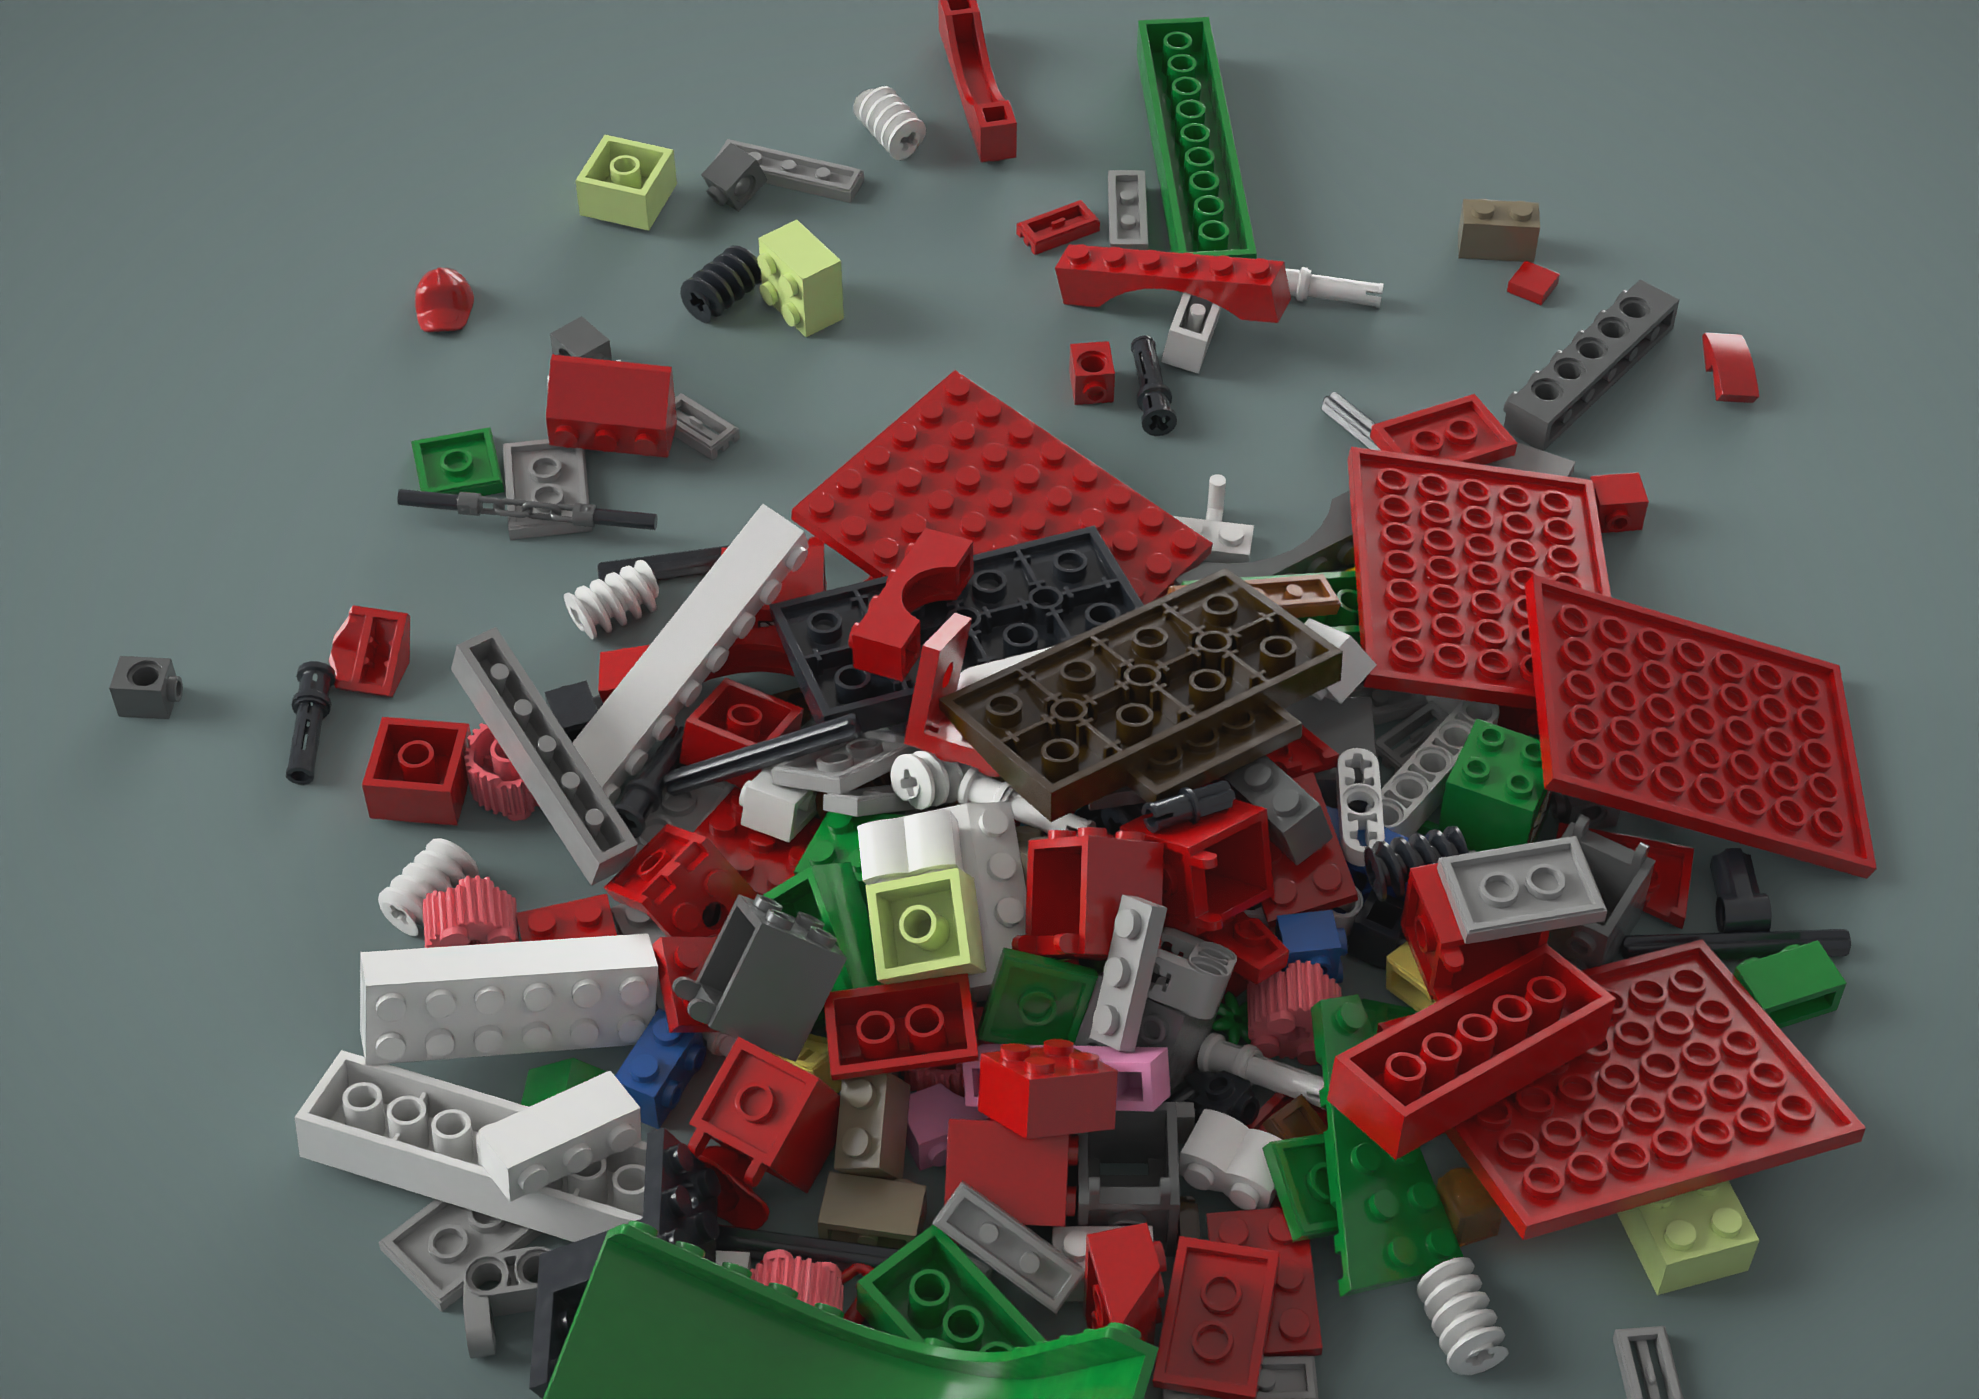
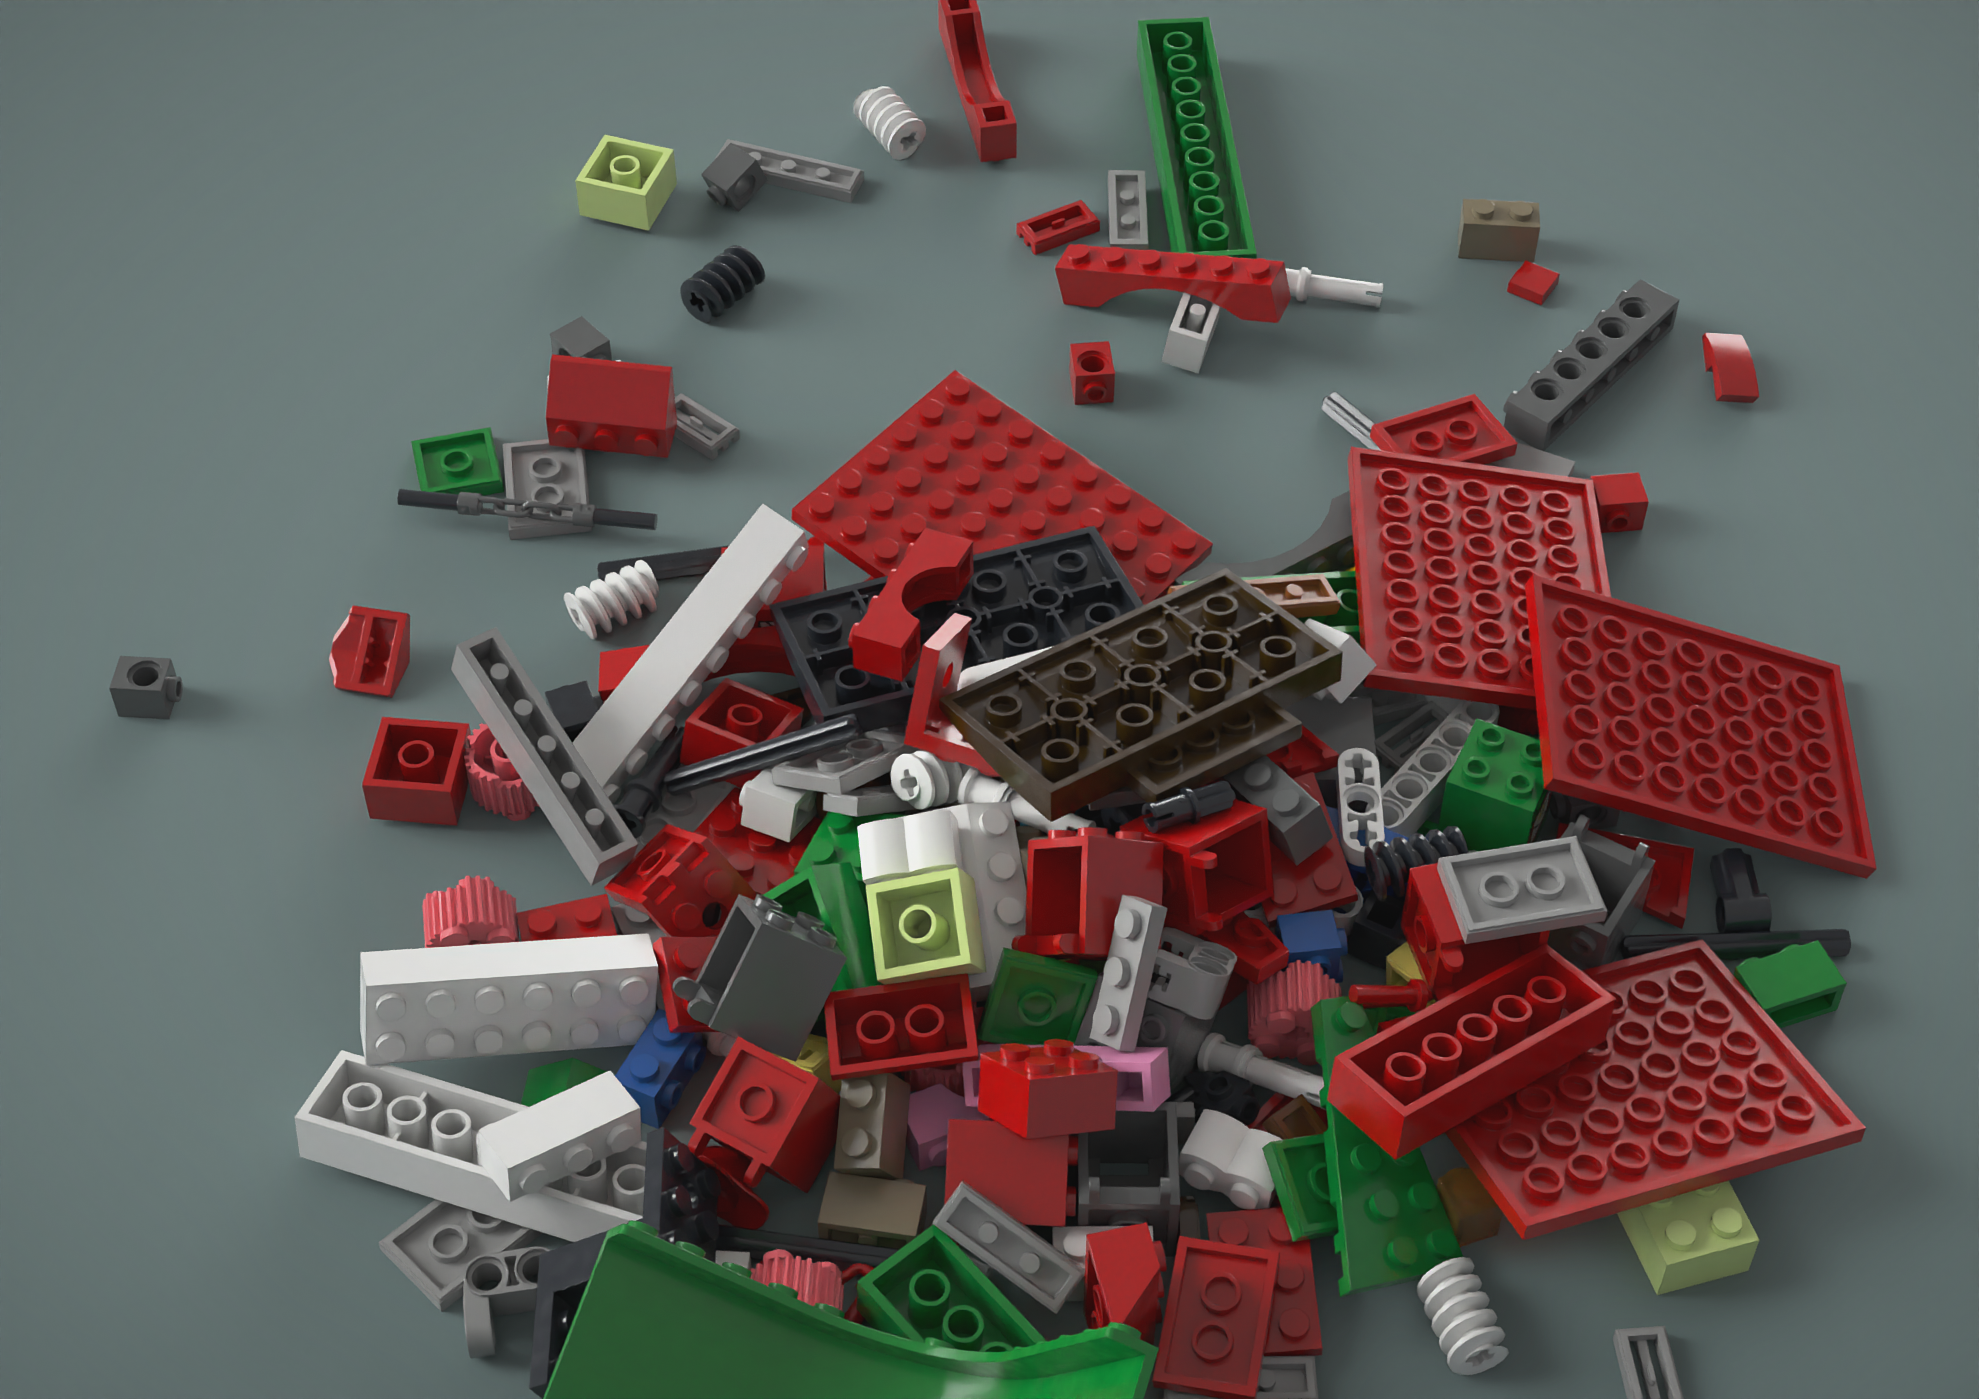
black pin [286,661,336,785] -> none
white piece [378,838,479,936] -> none
red piece [415,267,474,332] -> none
yellowish green brick [757,220,844,337] -> none
black pin [1131,335,1177,436] -> none
white plate [1173,474,1254,564] -> none
green plant [1212,991,1252,1045] -> none
none -> red piece [1349,979,1433,1012]

